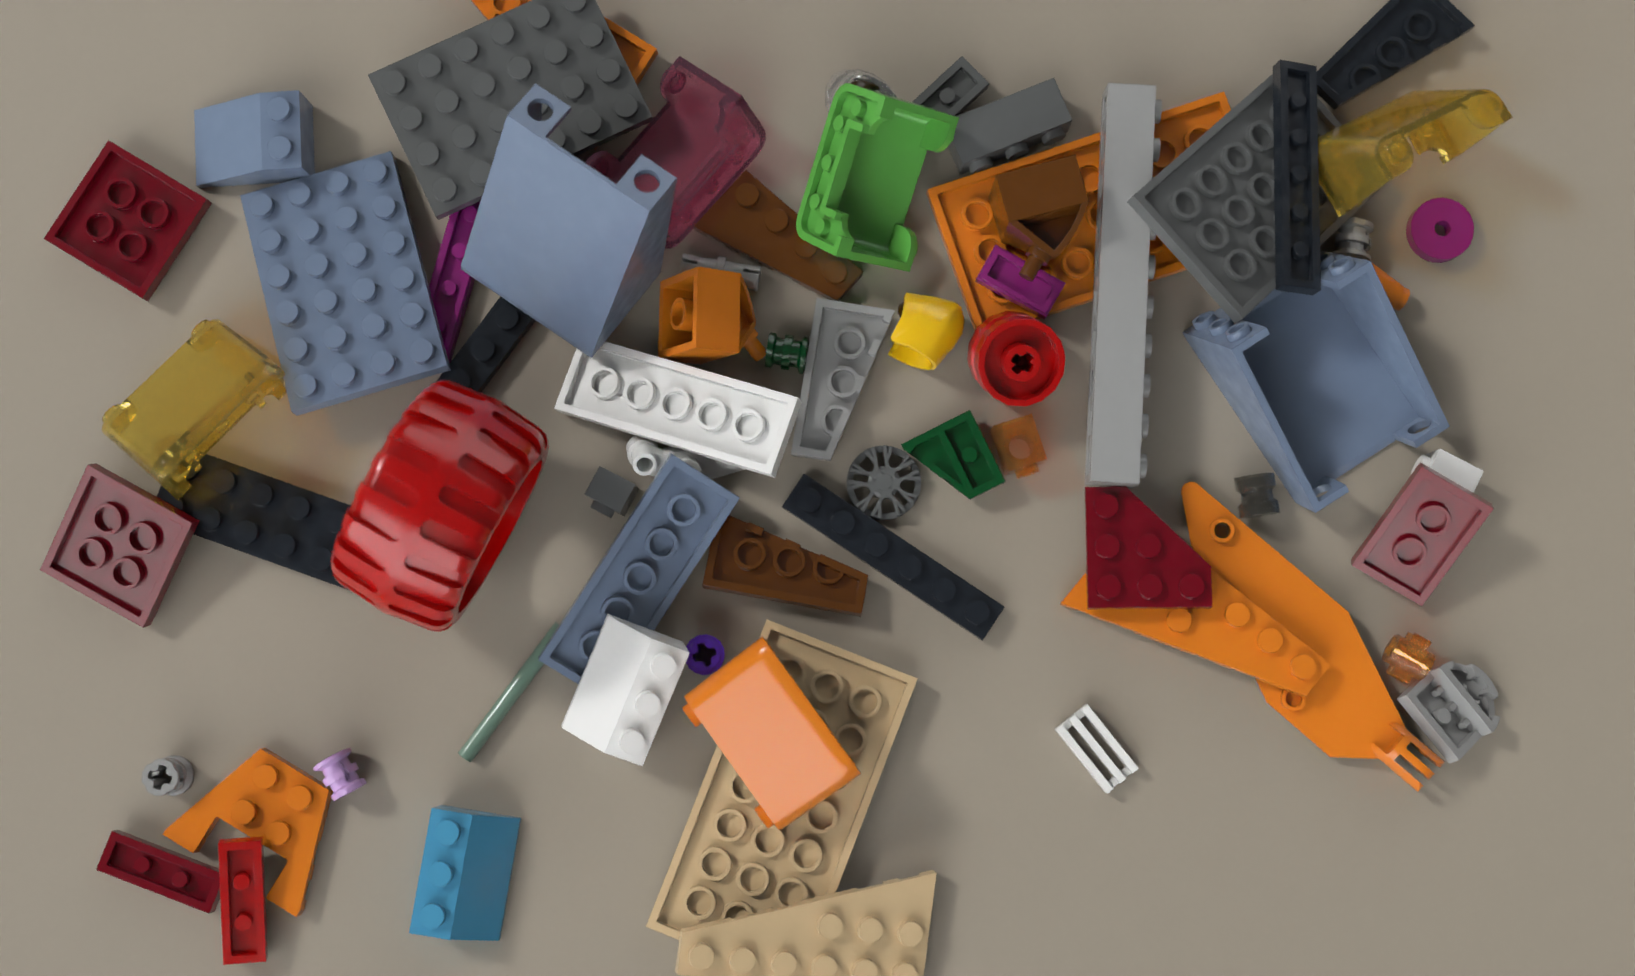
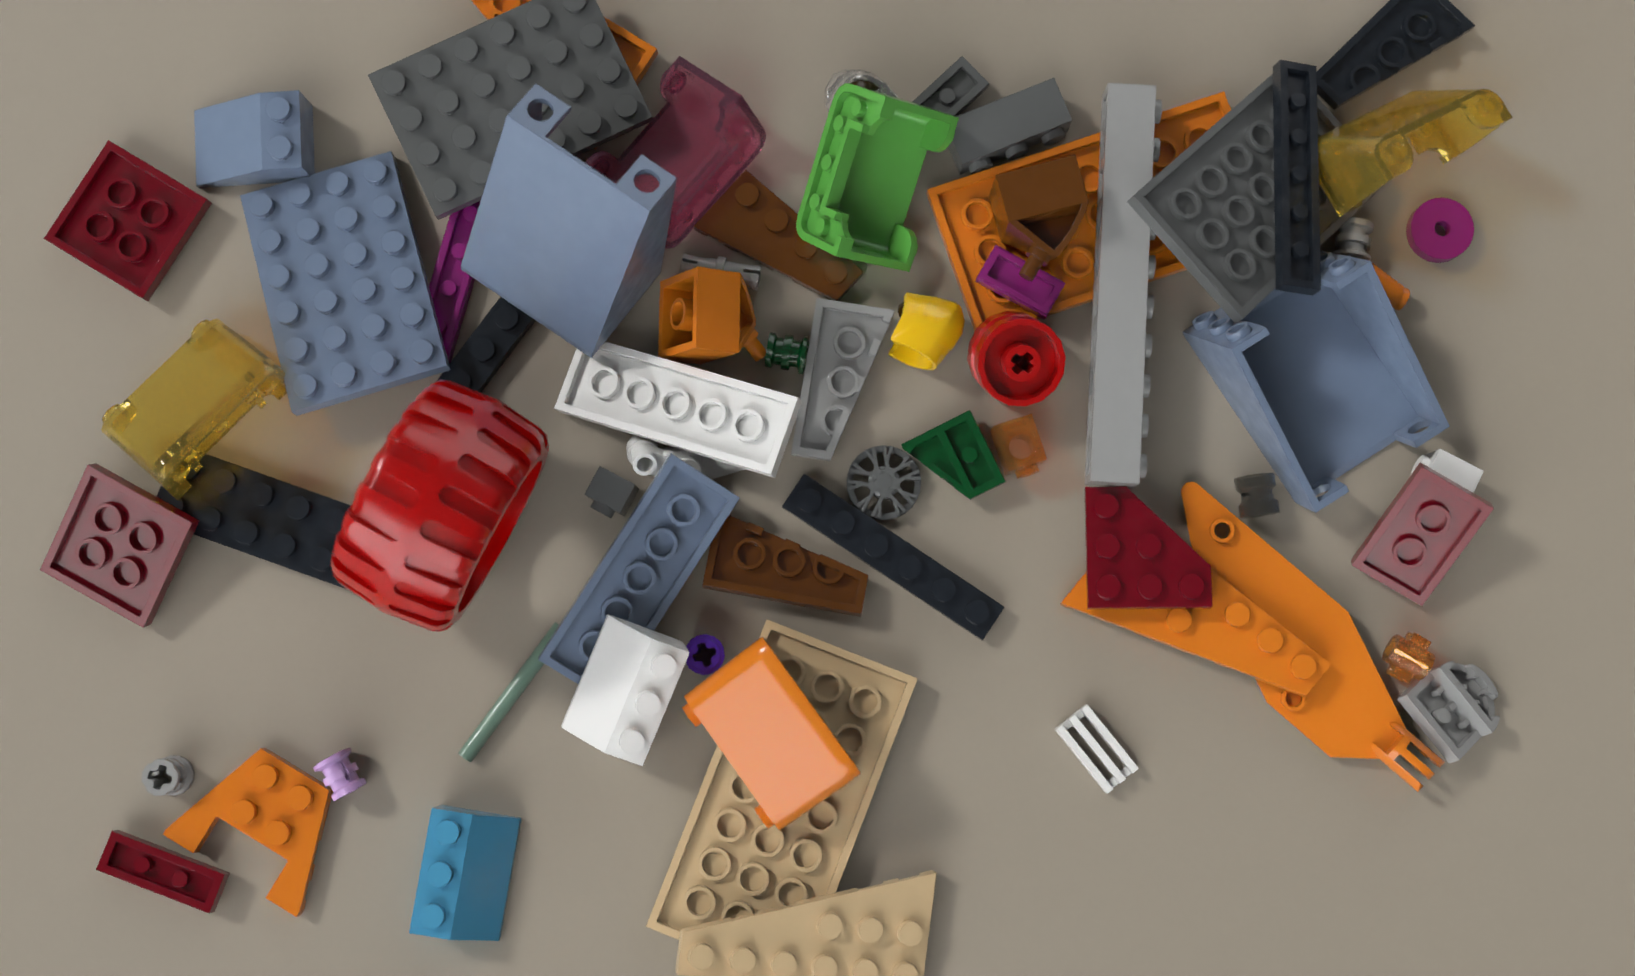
red plate [218,836,268,965] -> none

